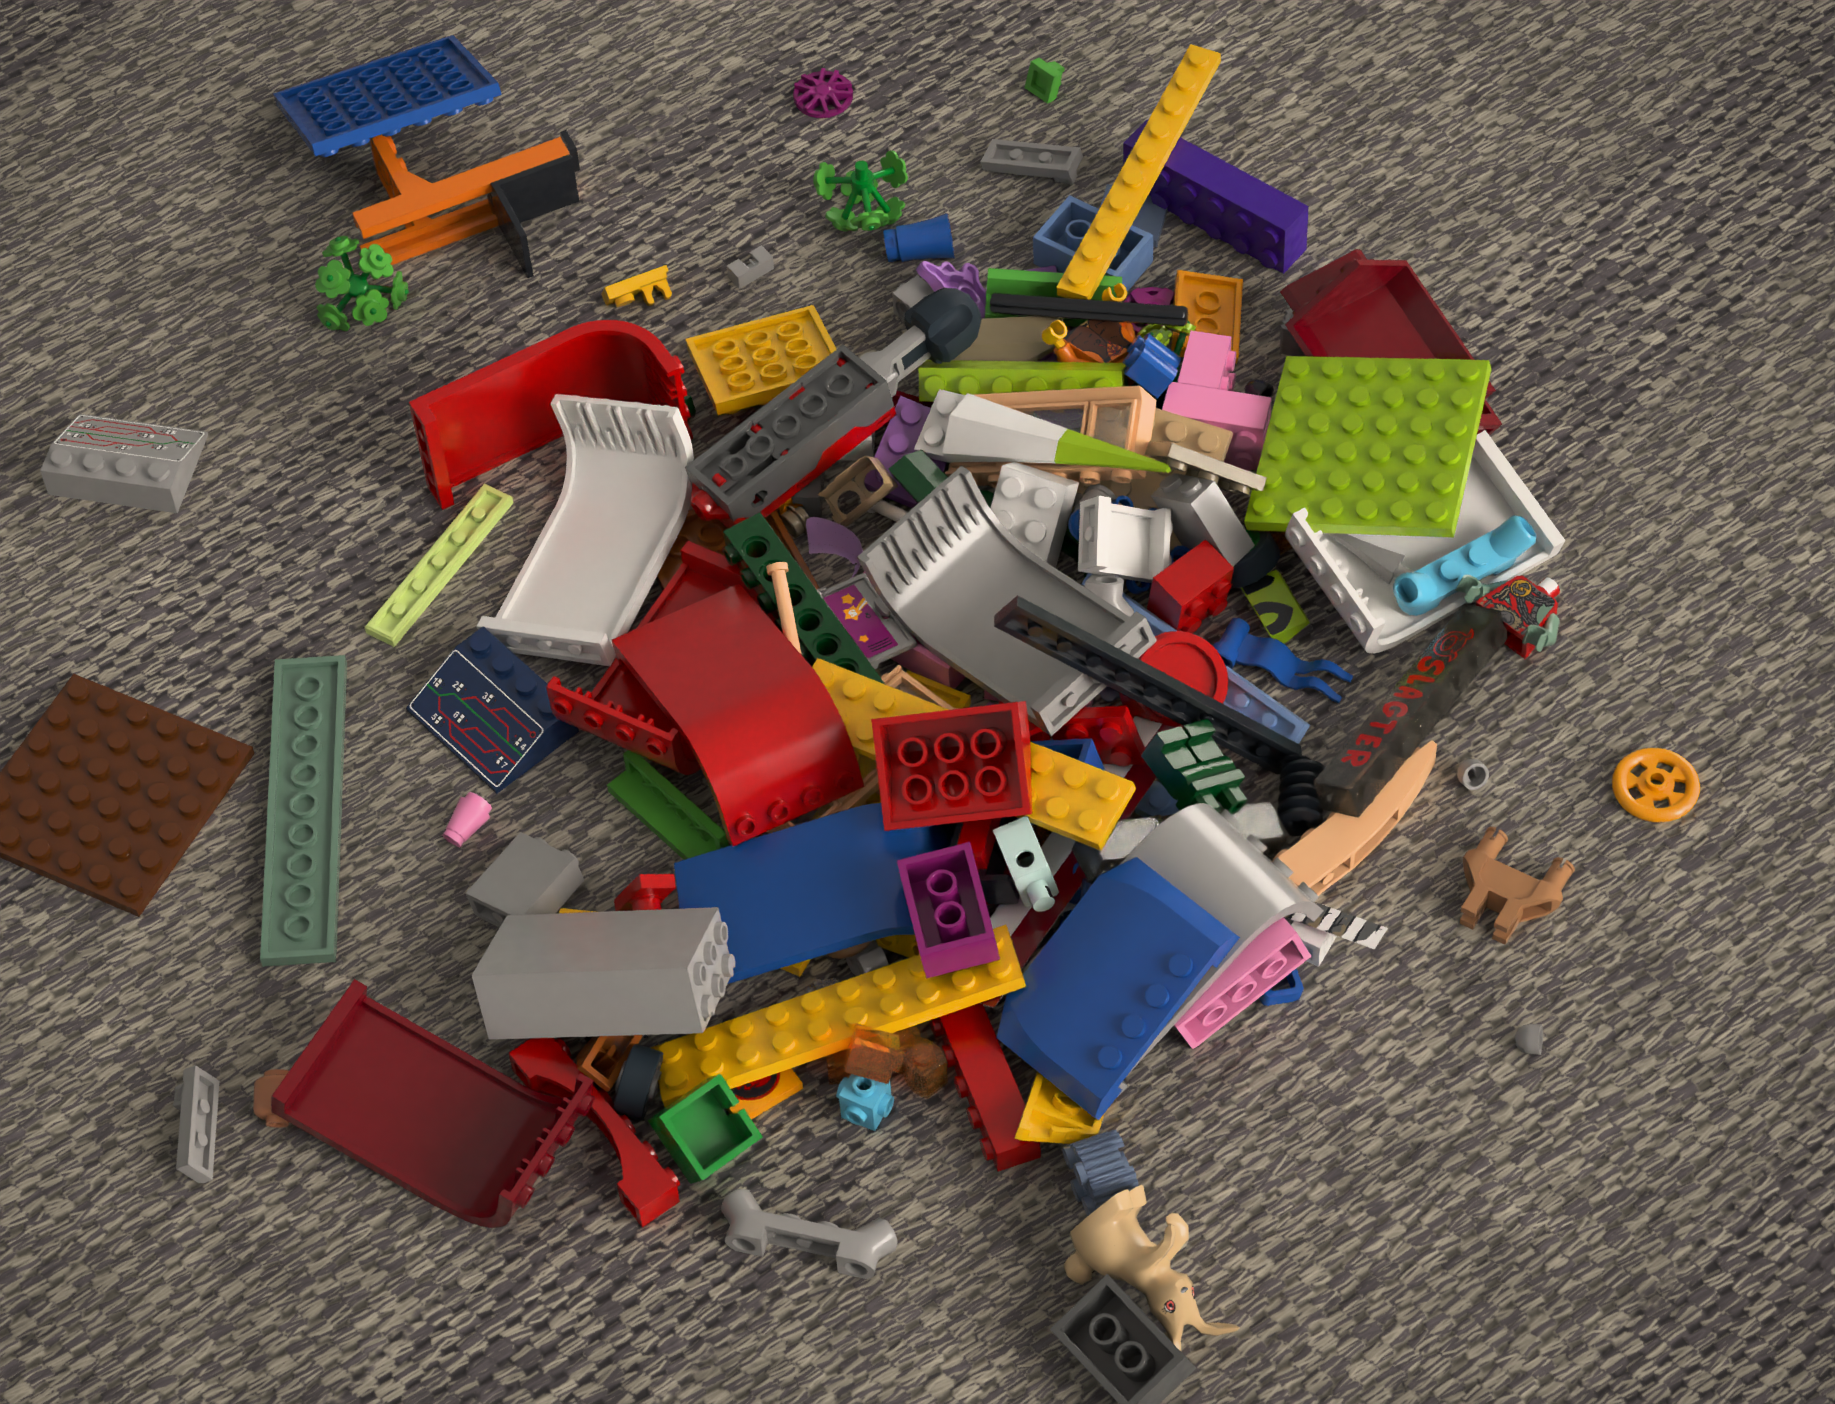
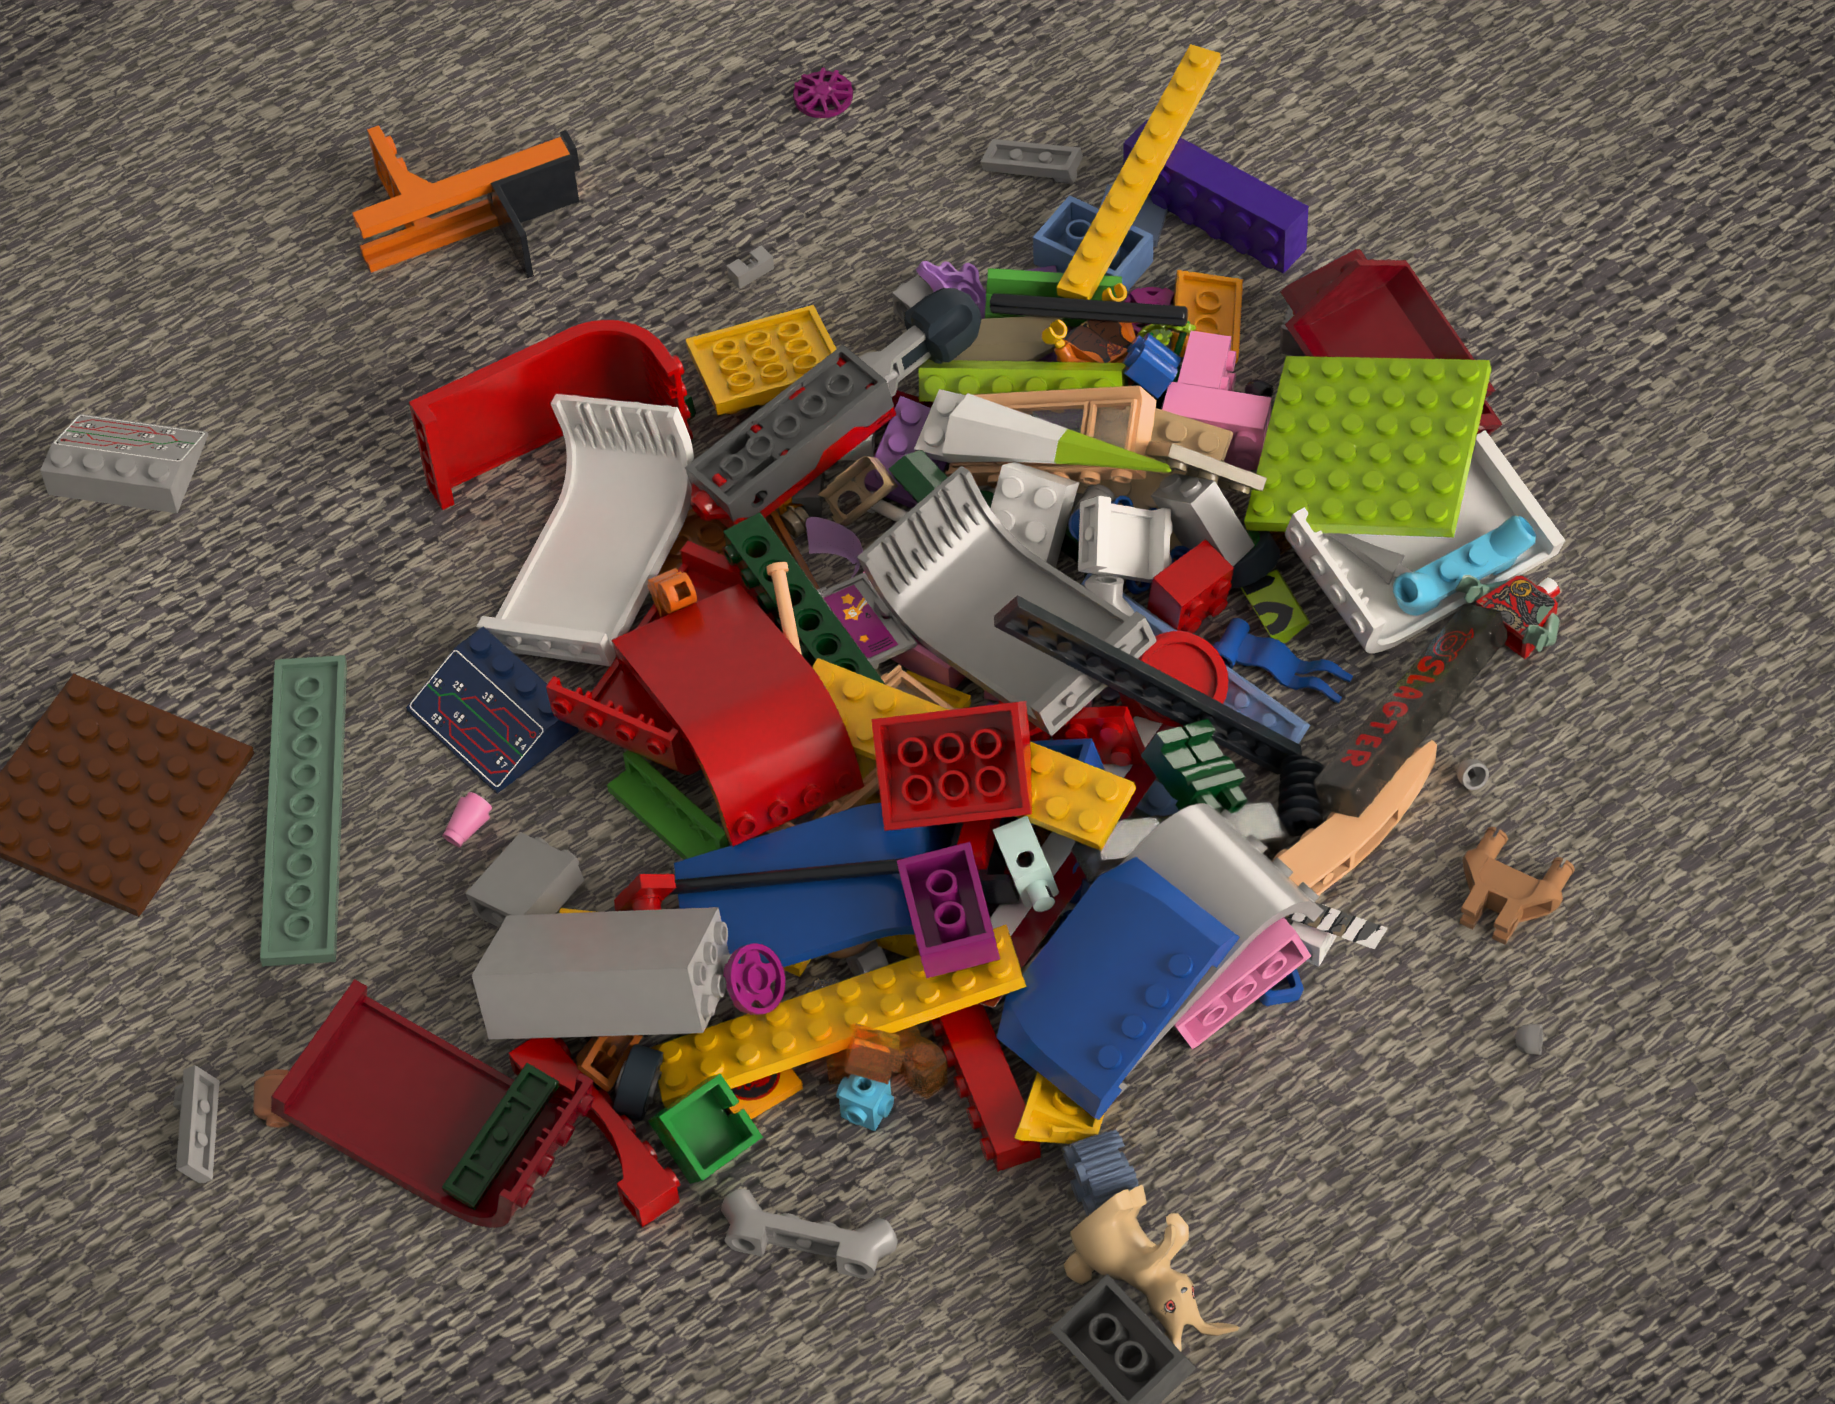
blue plate [273,35,502,157] -> none
bright green plant [315,236,409,331] -> none
yellowish green tile [365,484,514,647] -> none
yellow plate [601,265,672,307] -> none
bright green plant [813,150,908,231] -> none
blue plant [883,213,955,262] -> none
bright green tile [1025,58,1065,104] -> none
light orange plate [1612,748,1700,822] -> none
none -> dark green plate [442,1063,560,1210]
none -> orange leg [647,568,697,617]
none -> black piece [669,858,904,895]
none -> magenta wheel [723,943,785,1015]

